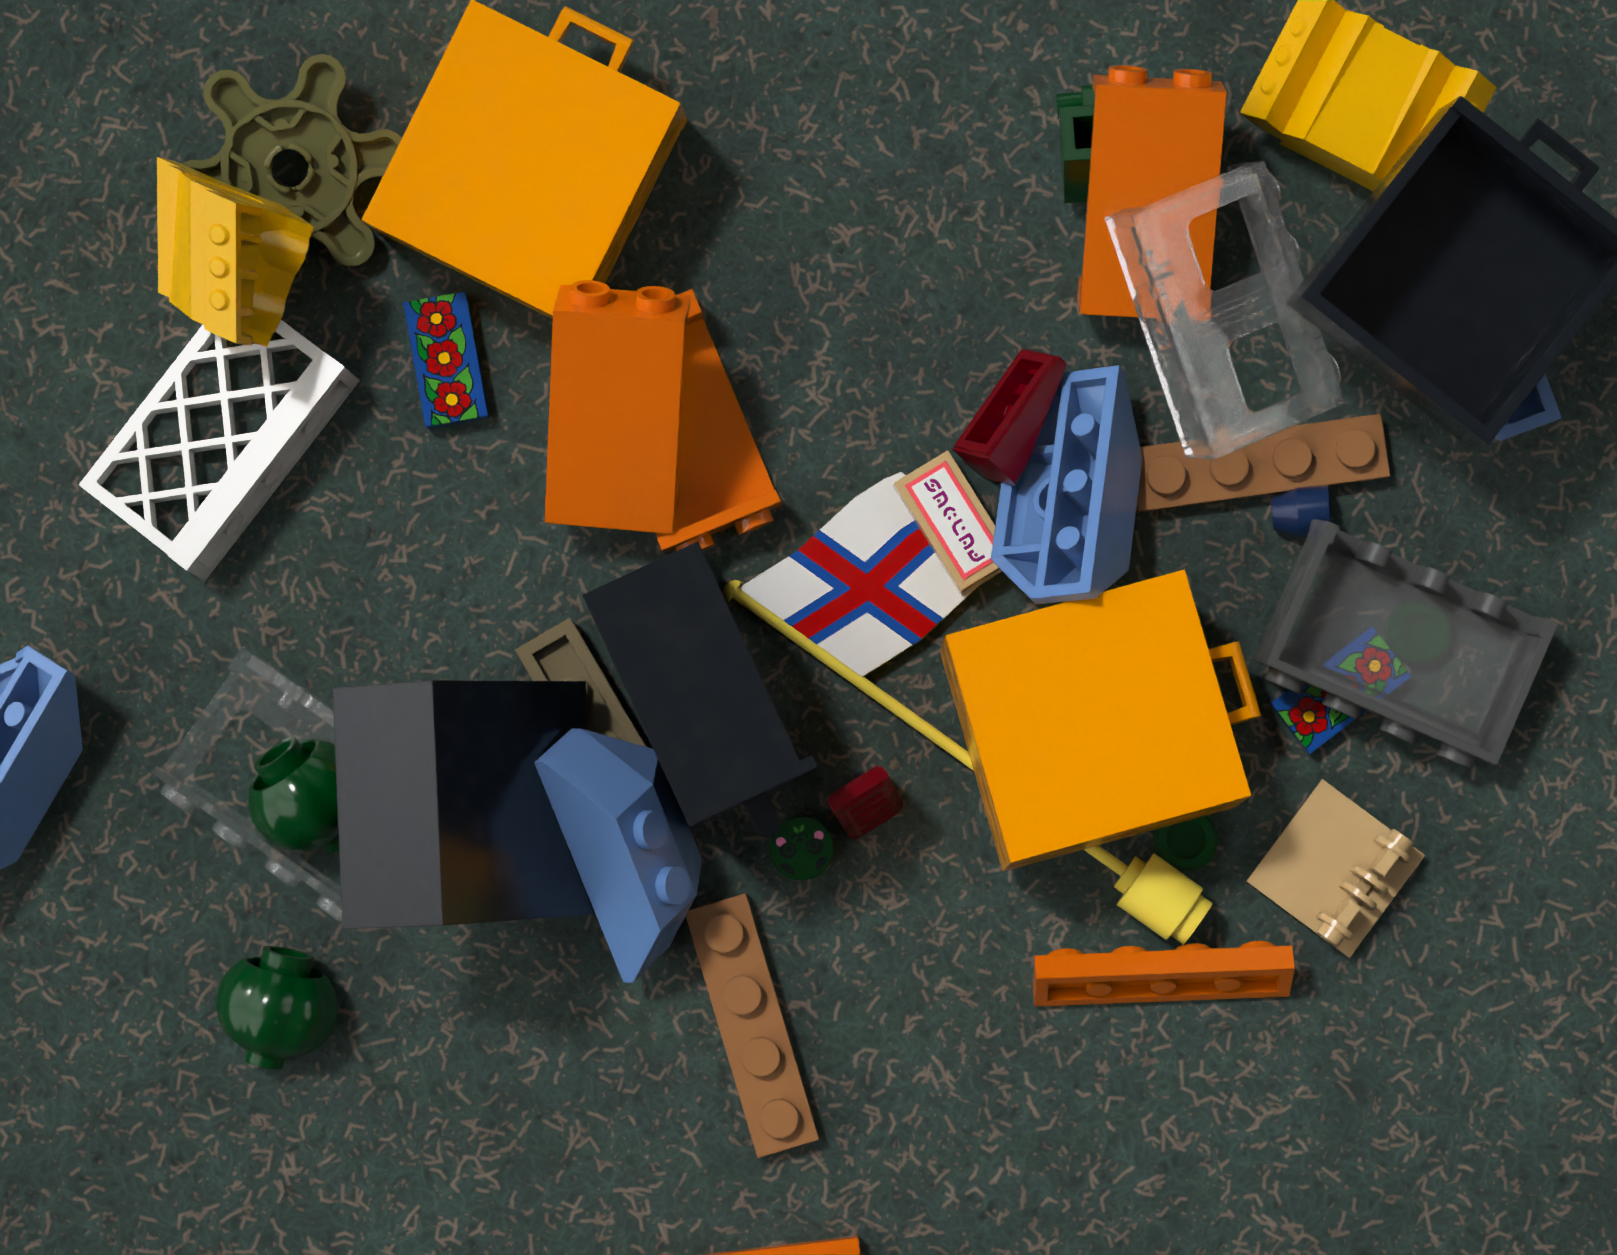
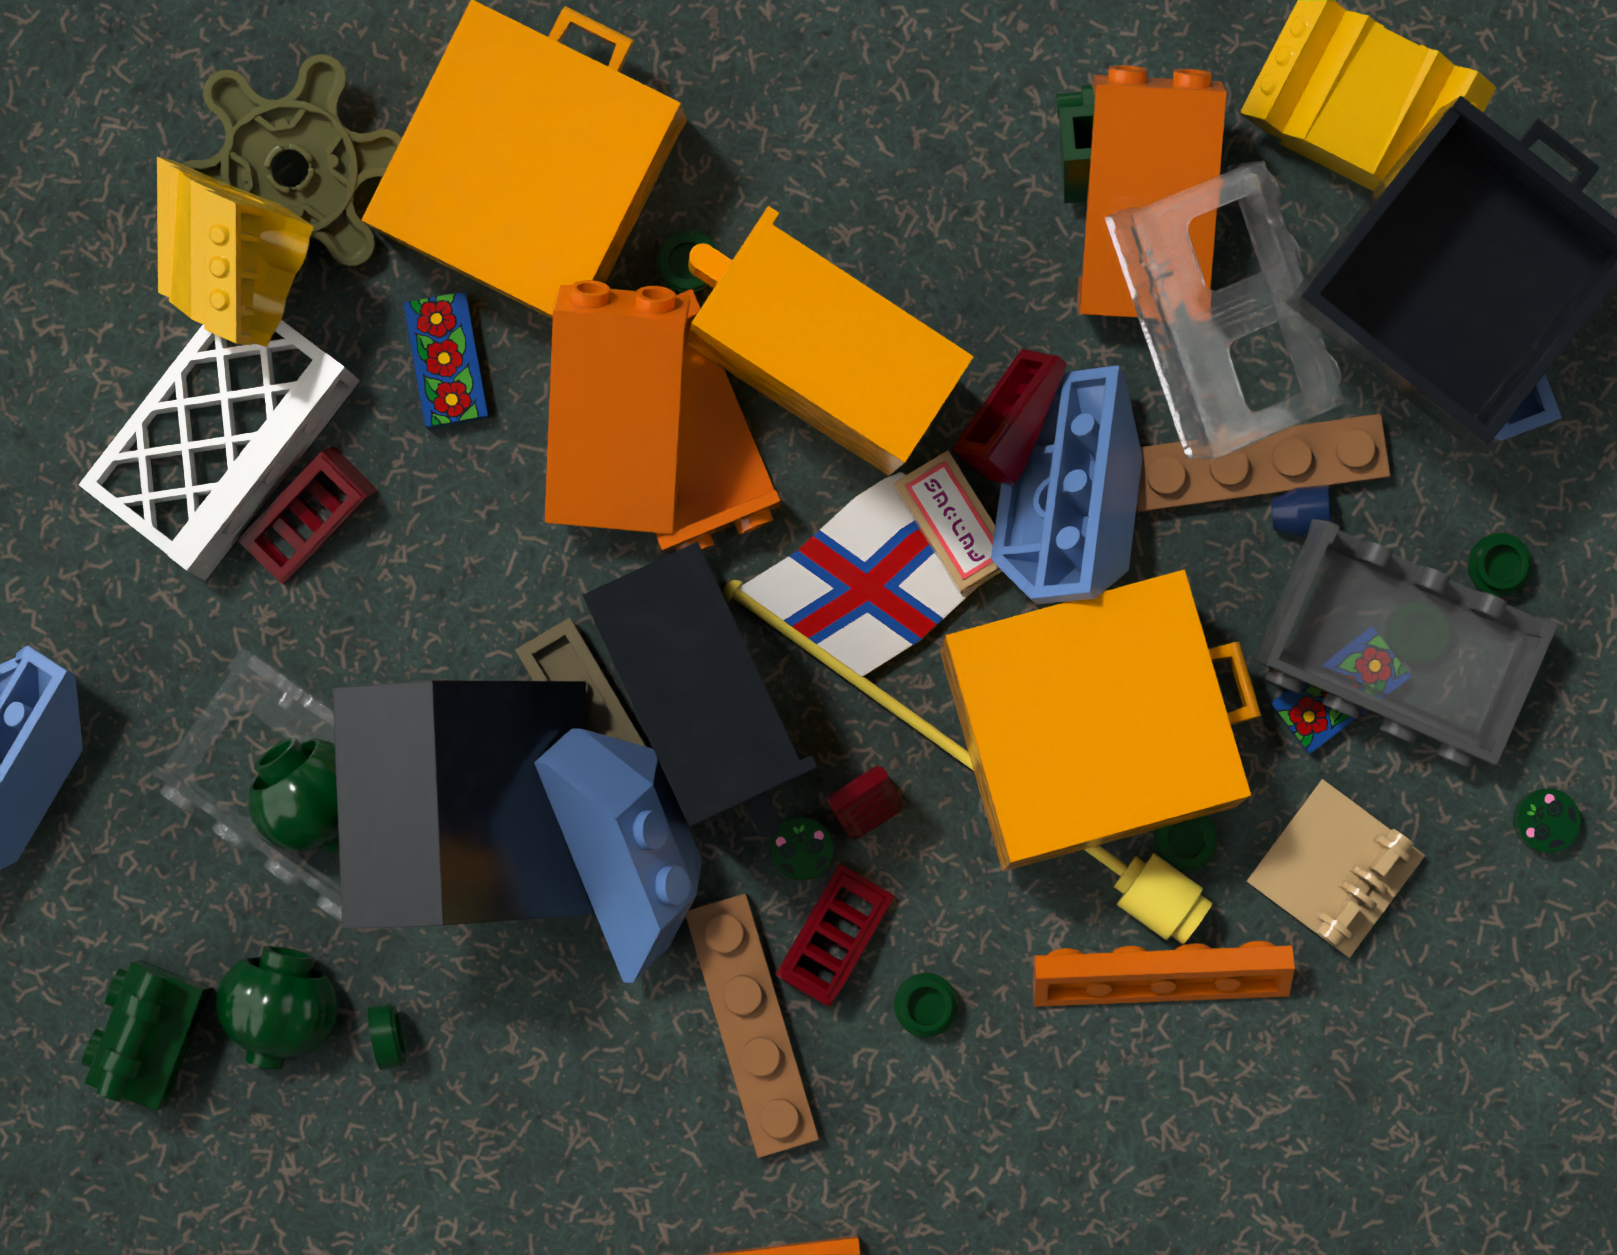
none -> dark green brick [82,960,212,1111]
none -> dark red slope [237,446,377,585]
none -> dark green tile [368,1003,406,1070]
none -> dark green tile [656,230,717,294]
none -> light orange container [687,206,974,476]
none -> dark red slope [775,863,895,1007]
none -> dark green plate [894,973,958,1037]
none -> dark green plate [1467,533,1532,597]
none -> dark green tile [1513,789,1581,852]

